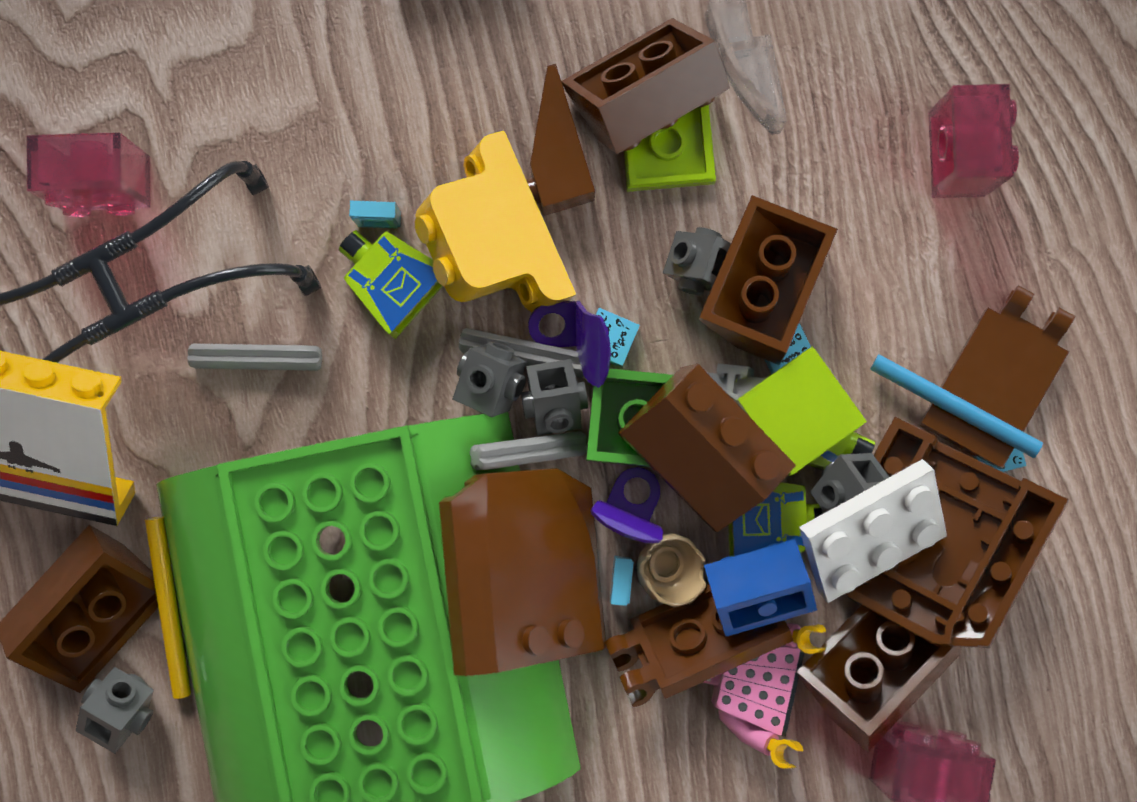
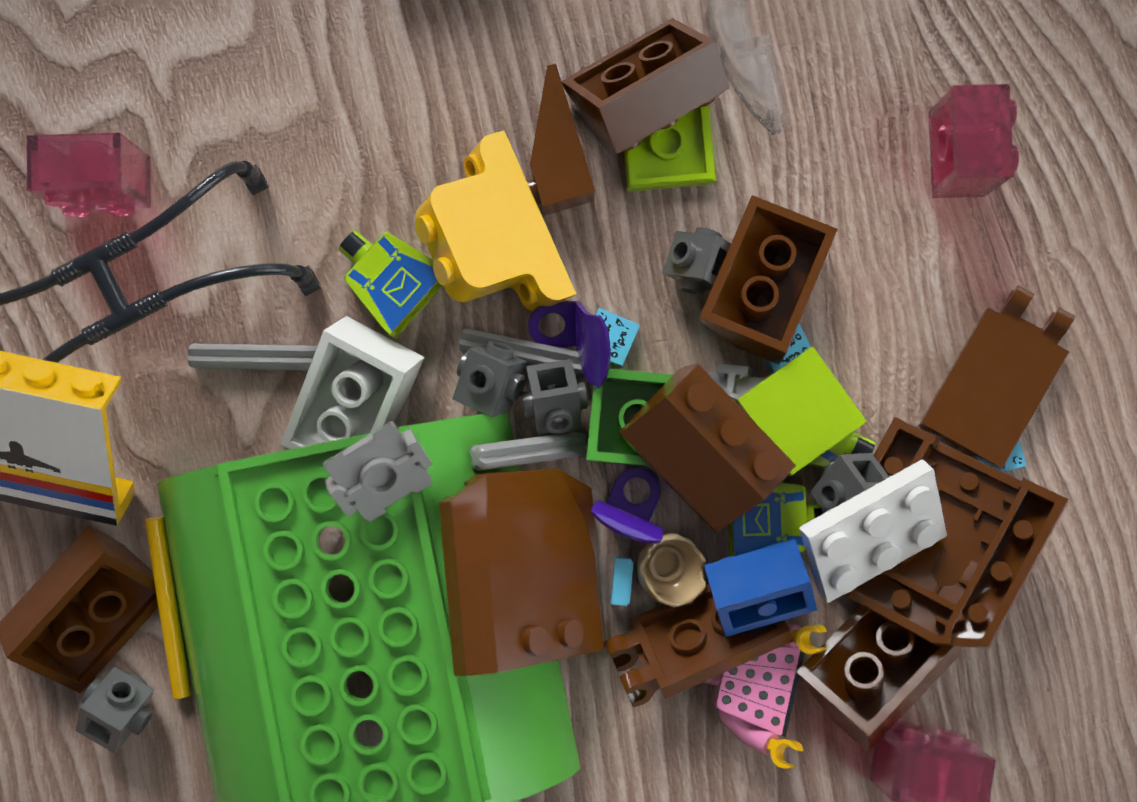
medium azure tile [349,200,401,229] -> none
dark azure bar [870,354,1043,458] -> none
none -> white slope [281,316,425,449]
none -> light grey piece [323,421,433,522]

